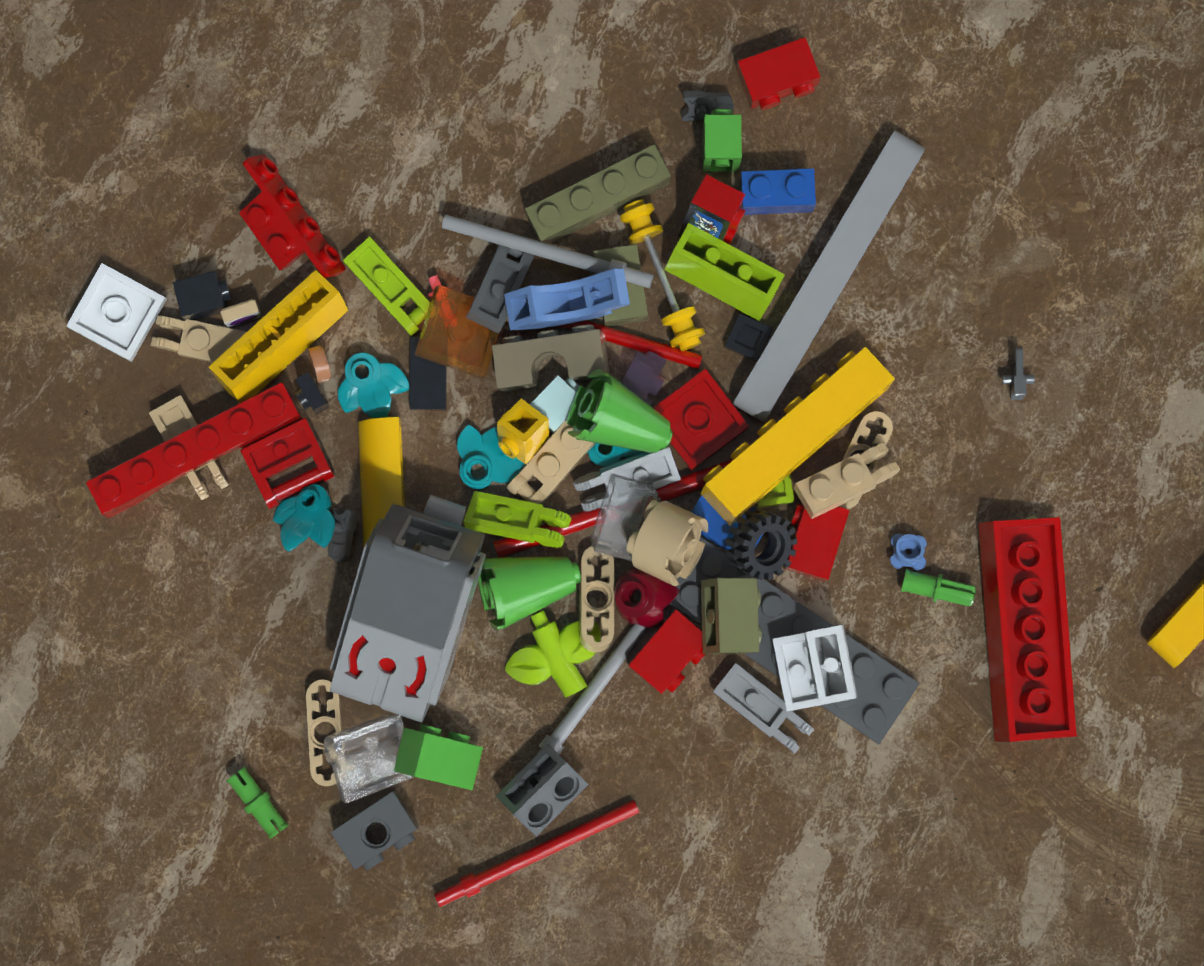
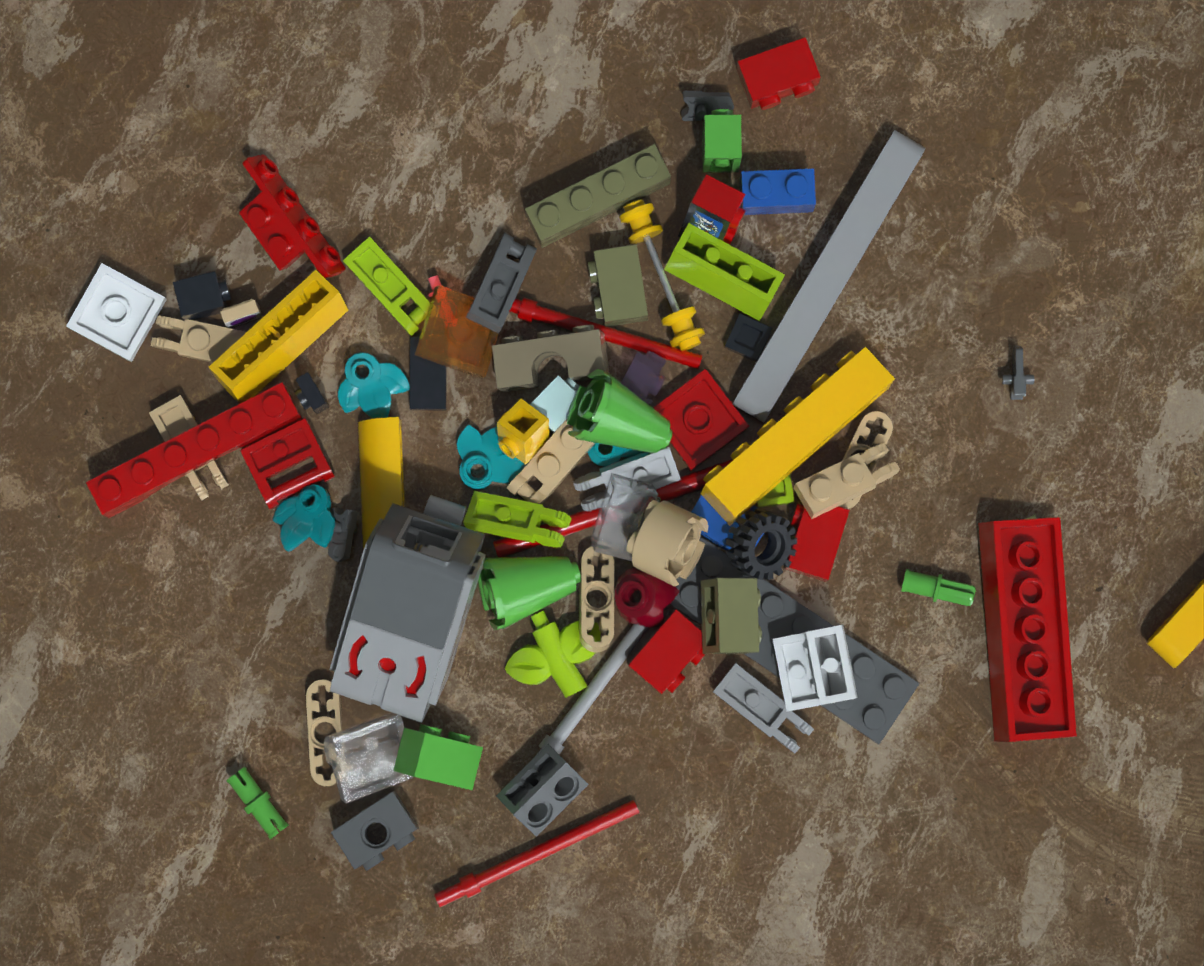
nougat tile [308,345,331,384] -> none
light grey bar [442,214,654,289] -> none
medium blue arch [504,268,630,330] -> none
medium blue plate [890,534,927,570] -> none

